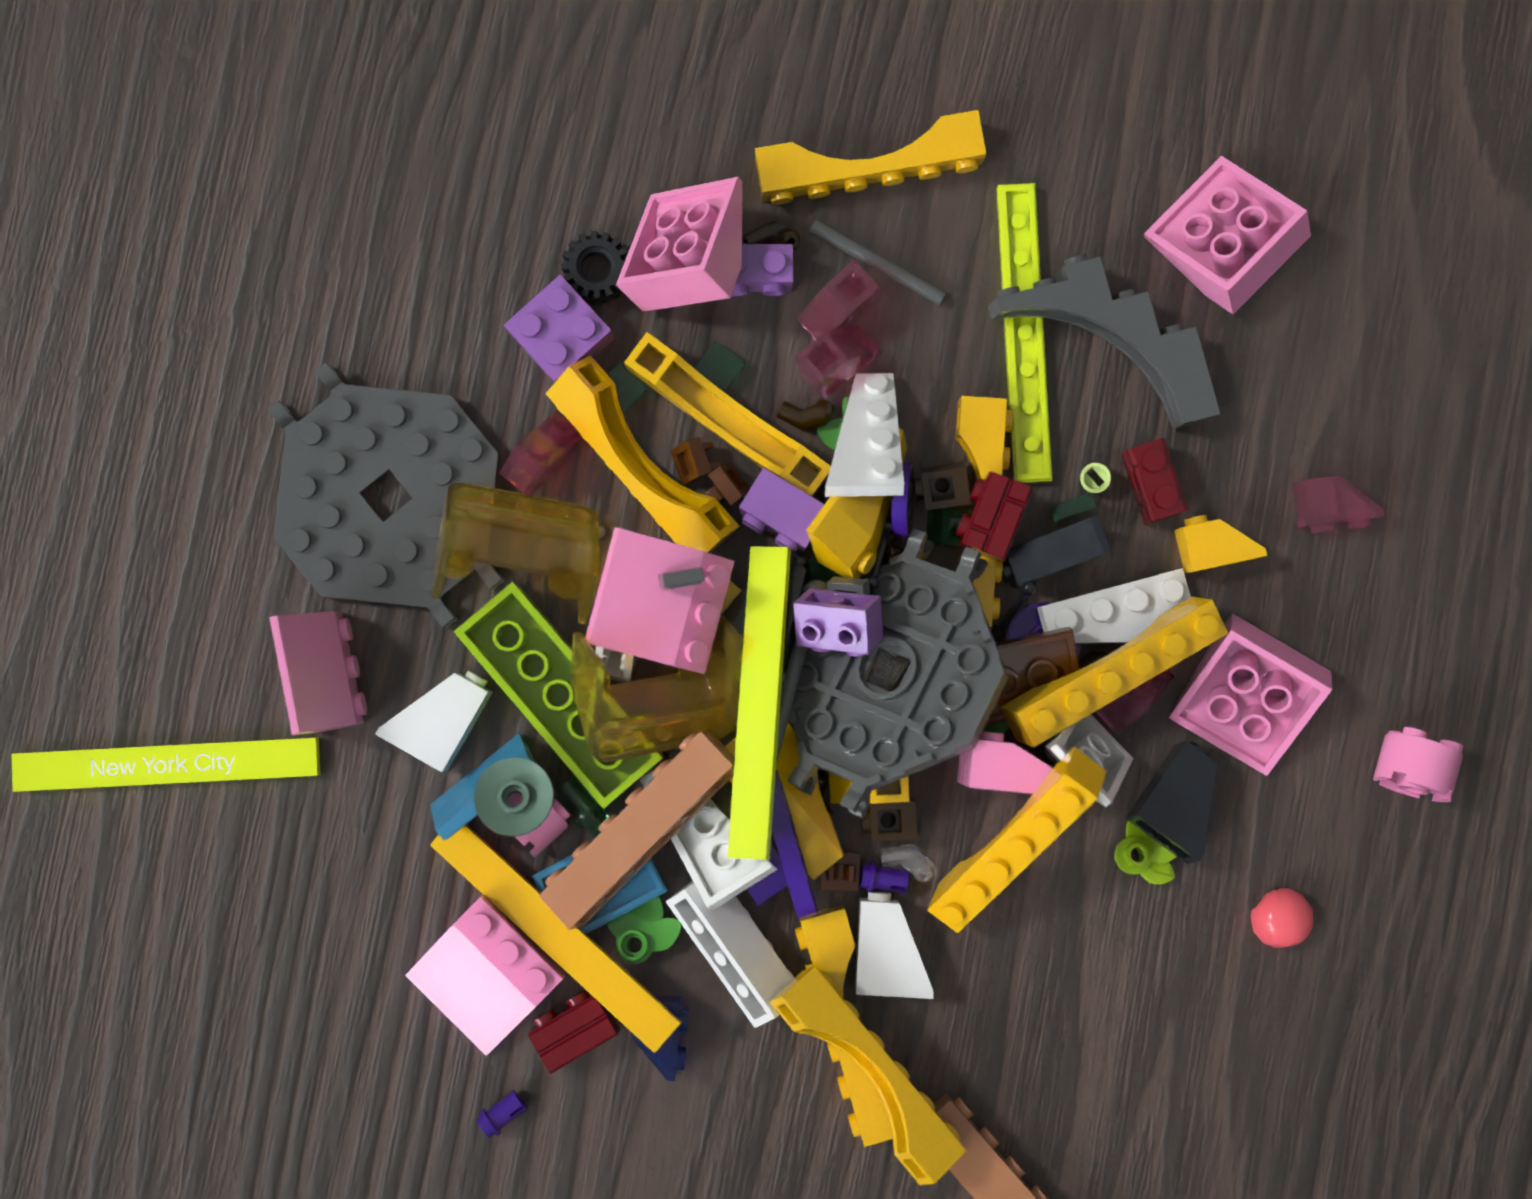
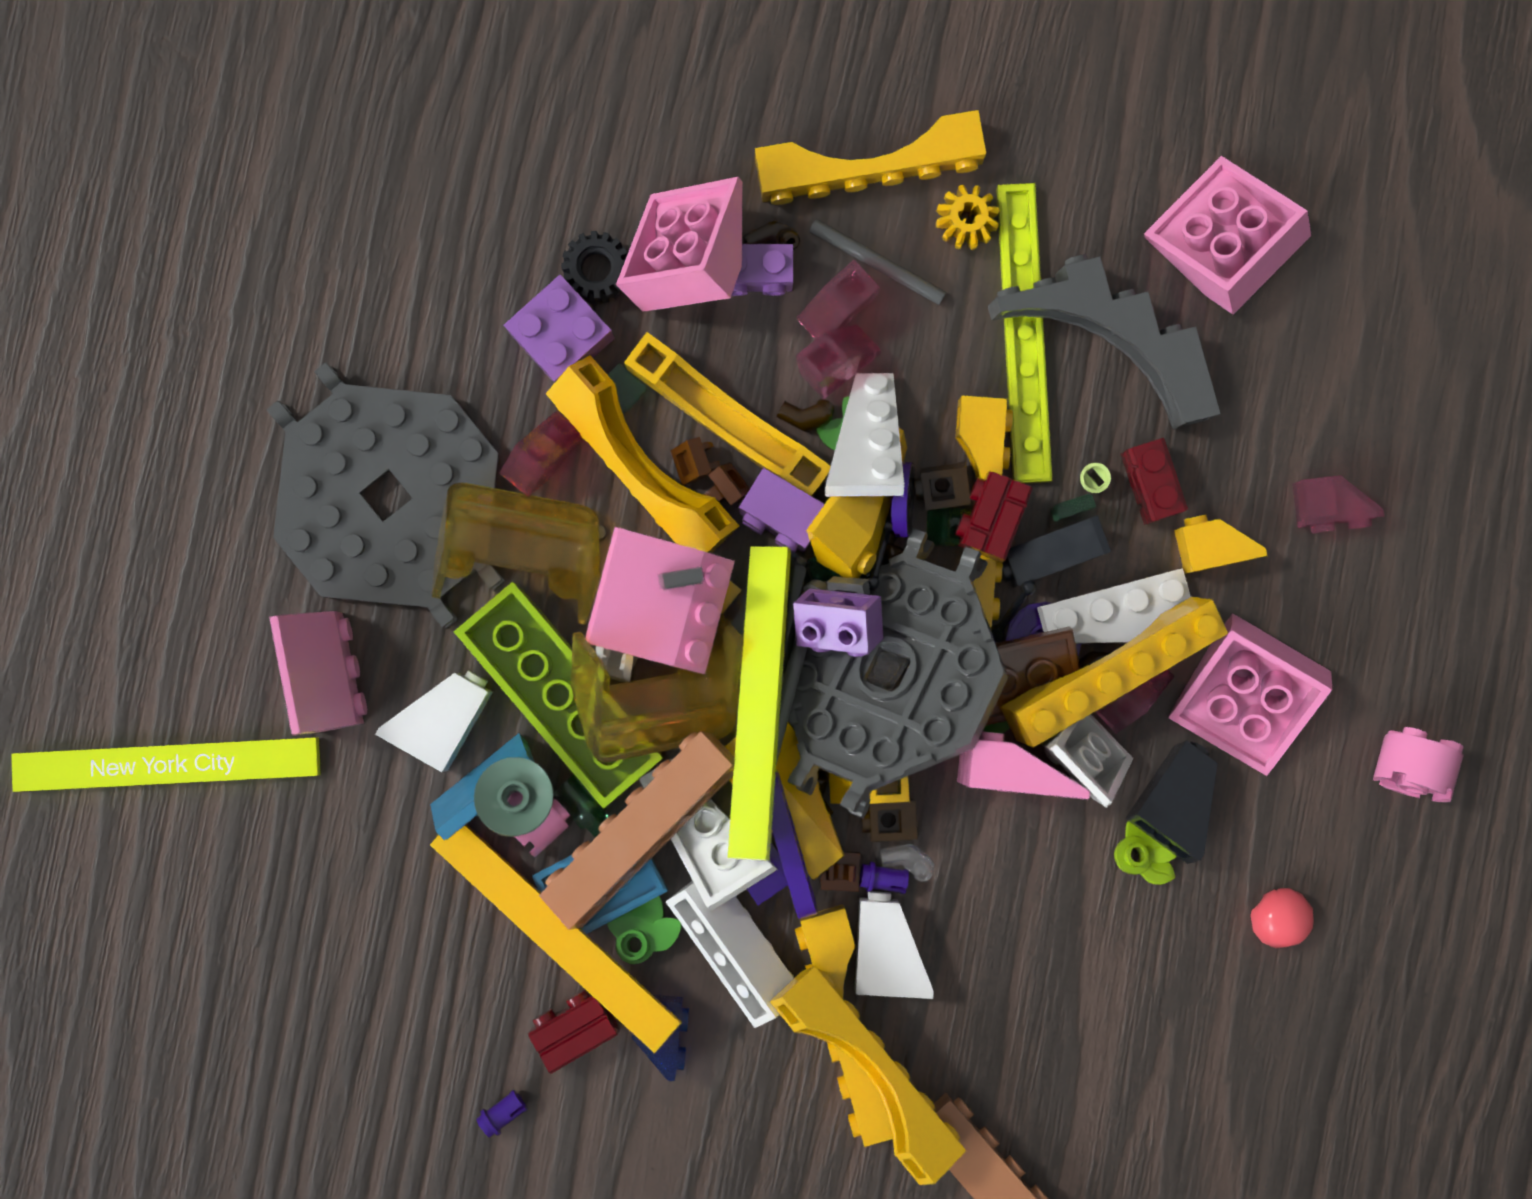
slope [405,895,567,1056] -> none
clear green tile [694,341,745,393] -> none
yellow arch [927,747,1107,933] -> none
none -> yellow gear [936,185,1000,250]

